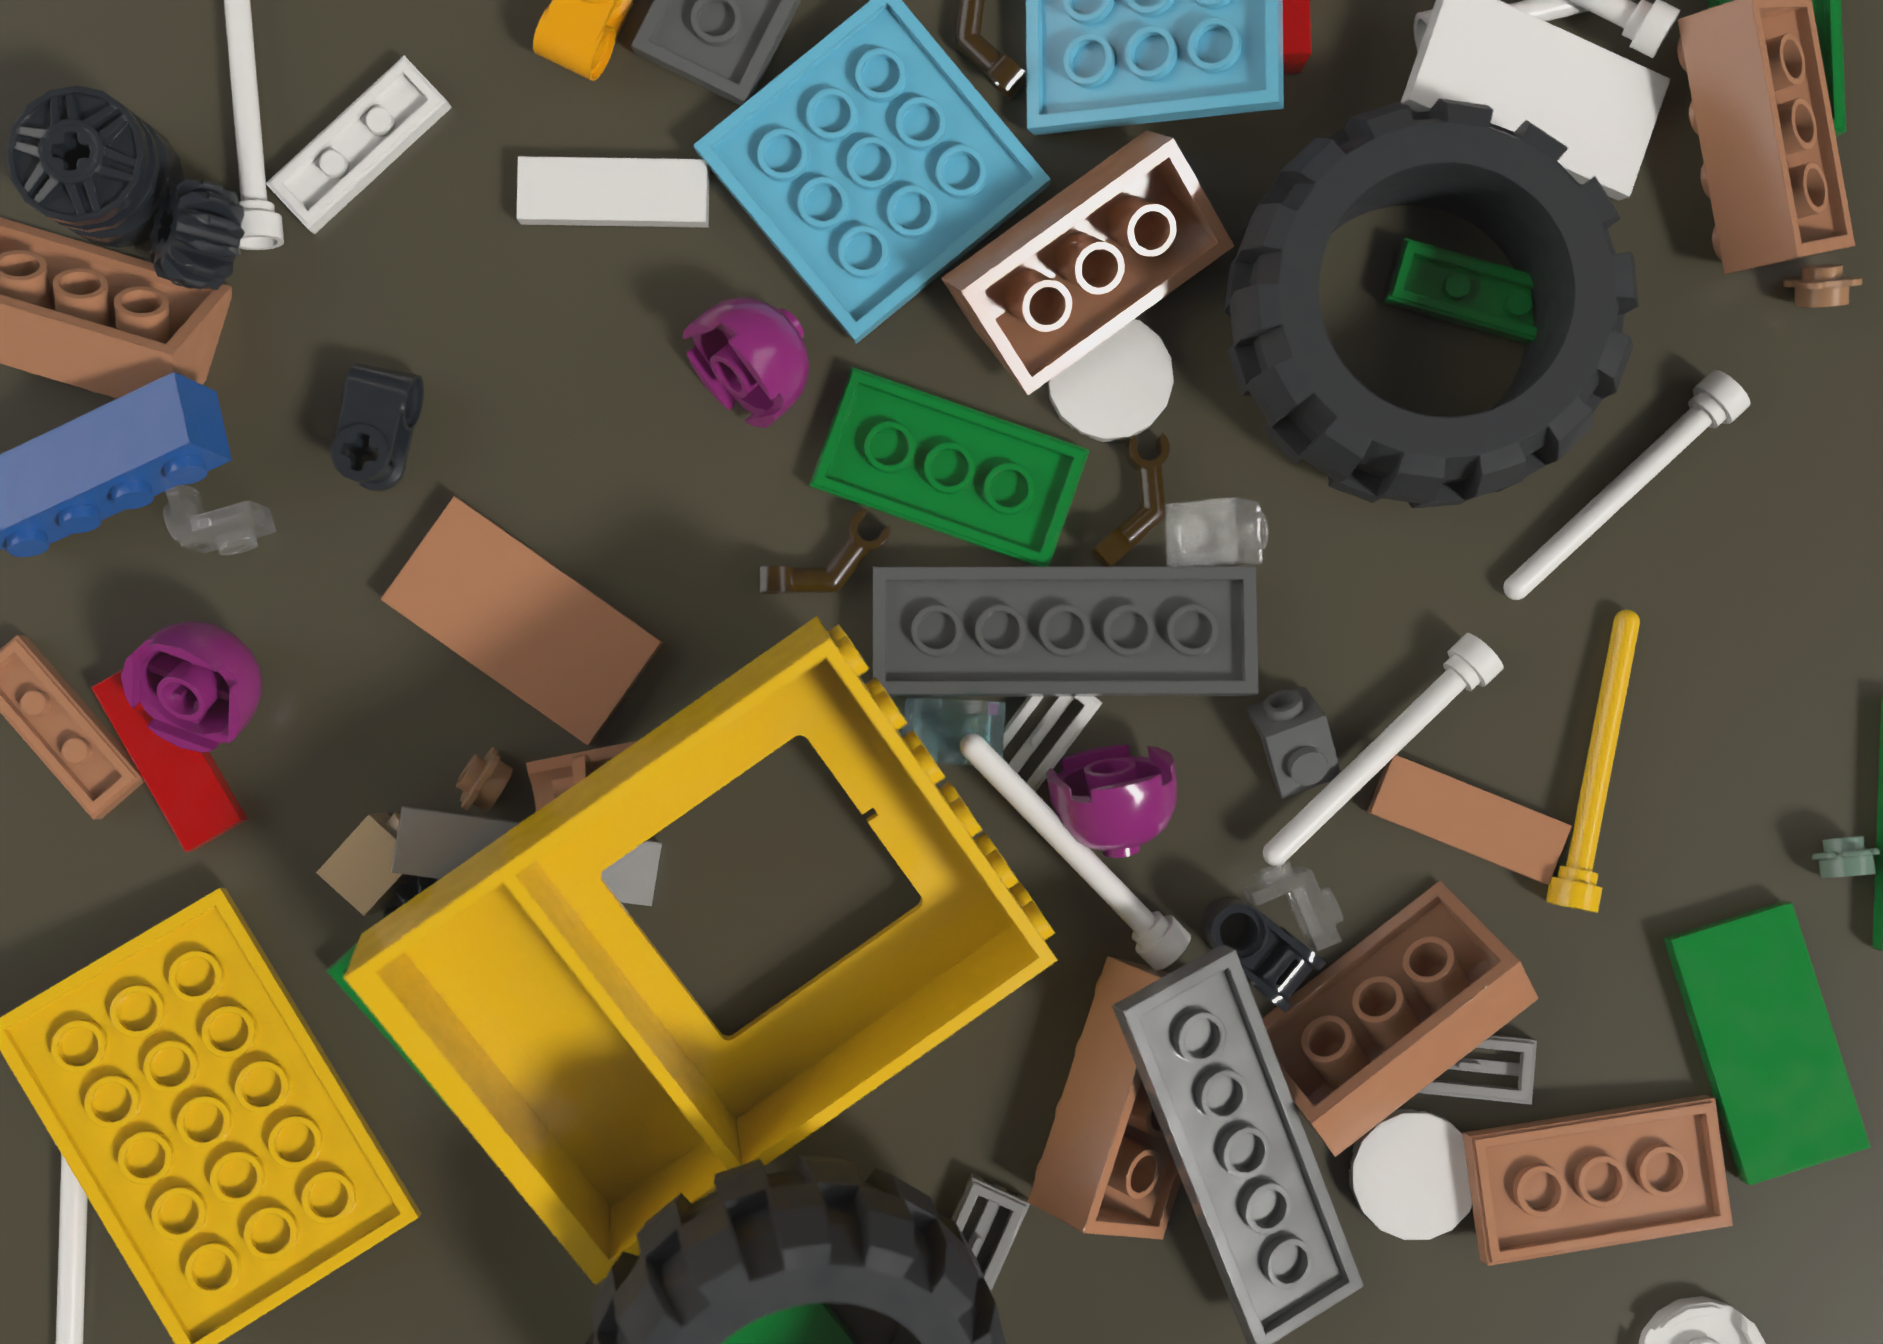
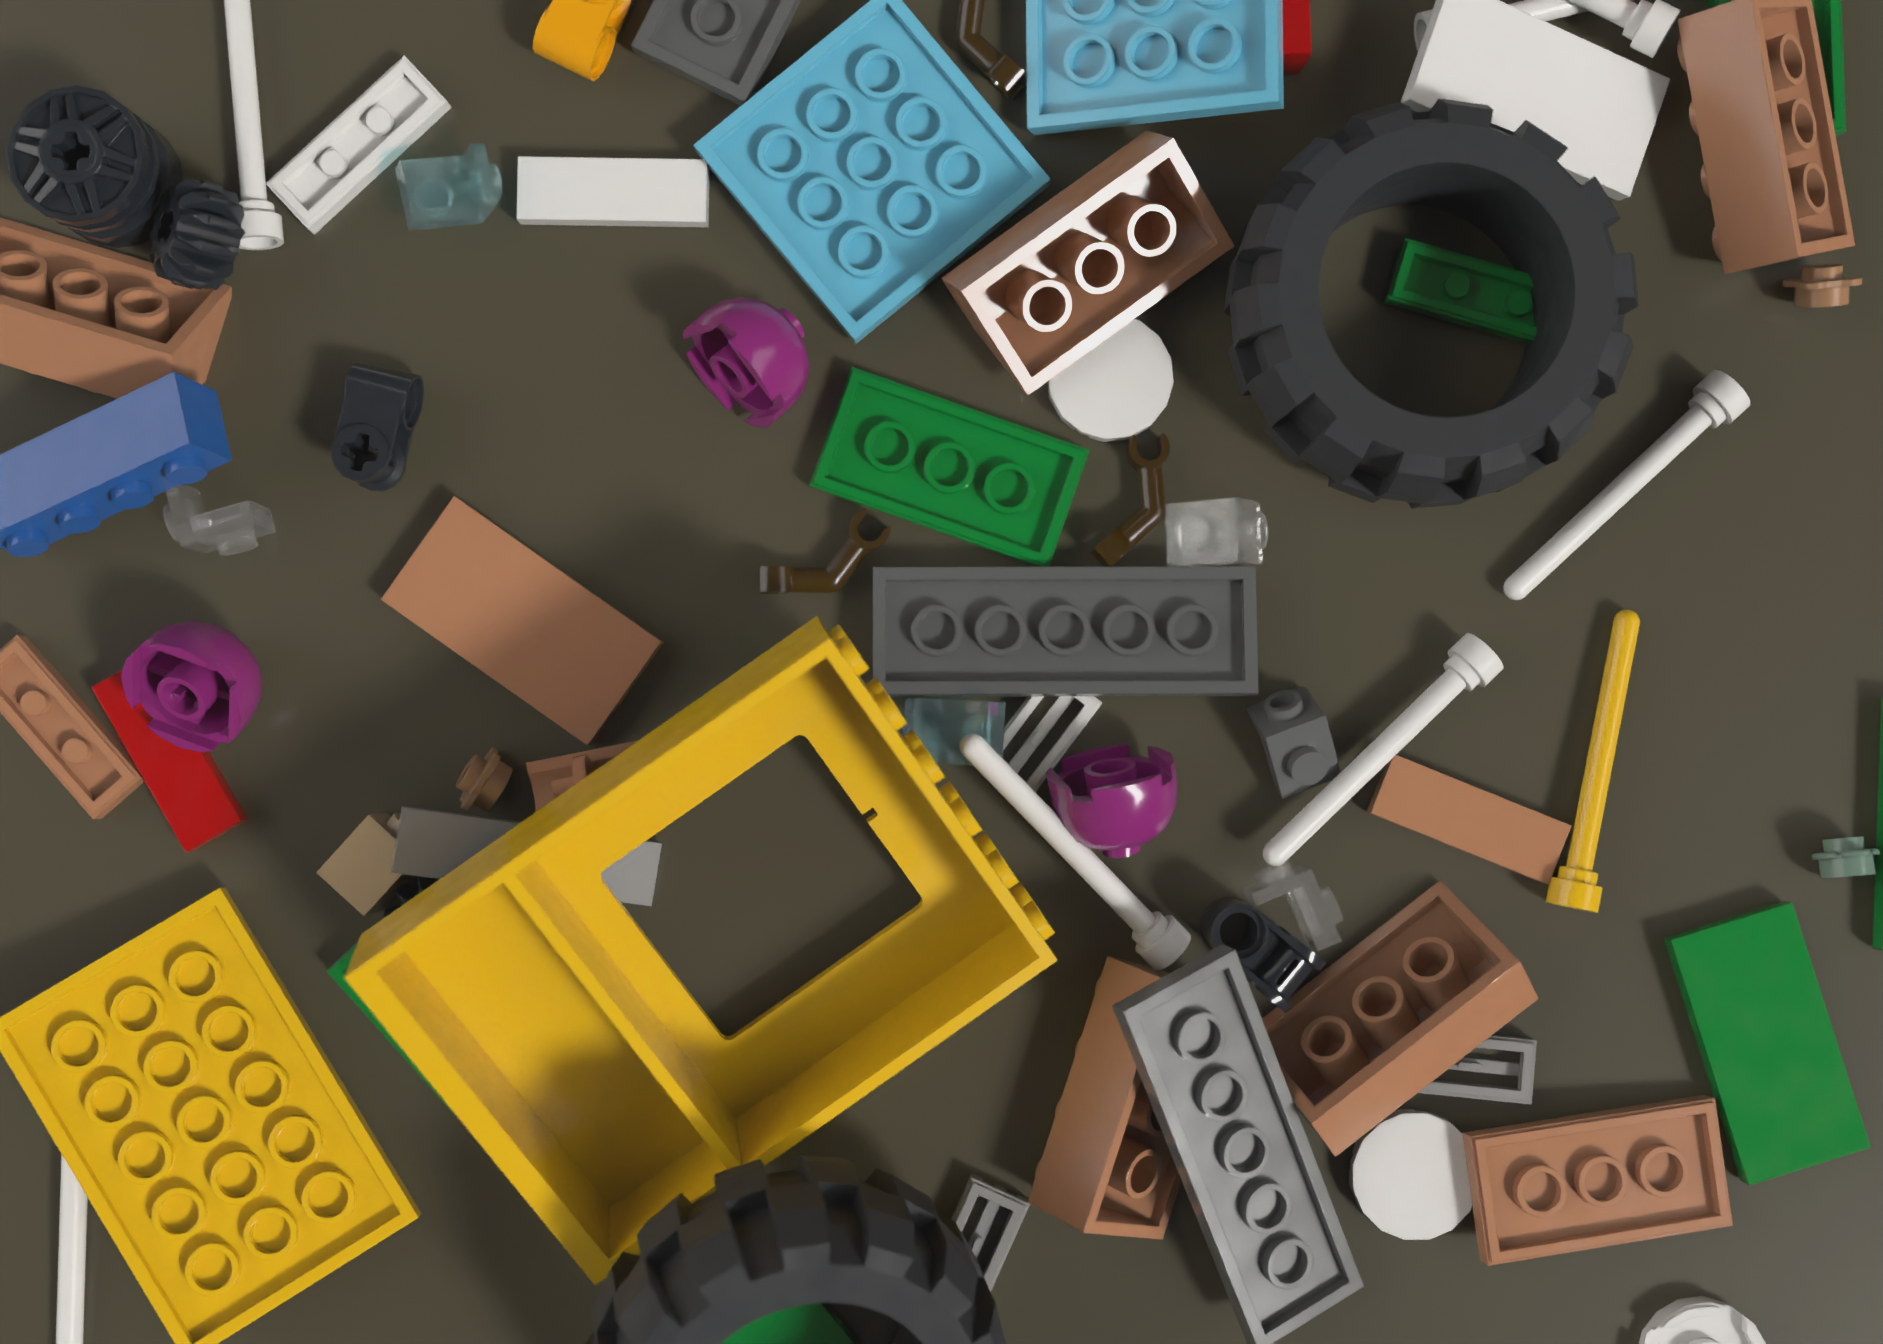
none -> clear light blue bracket [395,143,502,230]

